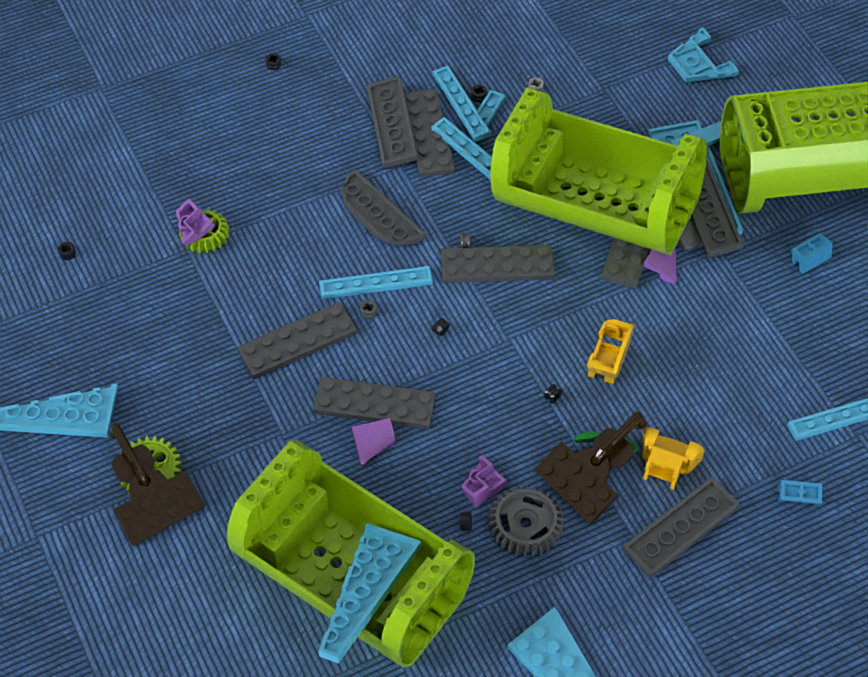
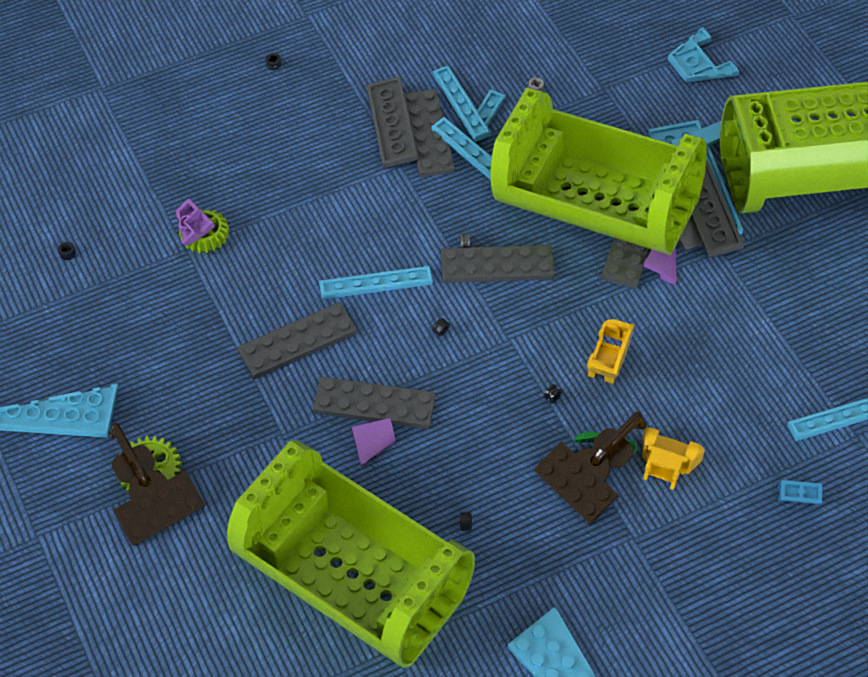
medium azure wing [319,523,422,664] -> none
dark grey plate [342,169,426,245] -> none
dark grey bush [360,300,377,319] -> none
medium lavender slope [461,455,508,508] -> none
black bush [471,85,487,102] -> none
dark grey gear [488,485,564,558] -> none
dark grey plate [622,477,740,578] -> none
dark azure hinge [791,233,832,274] -> none

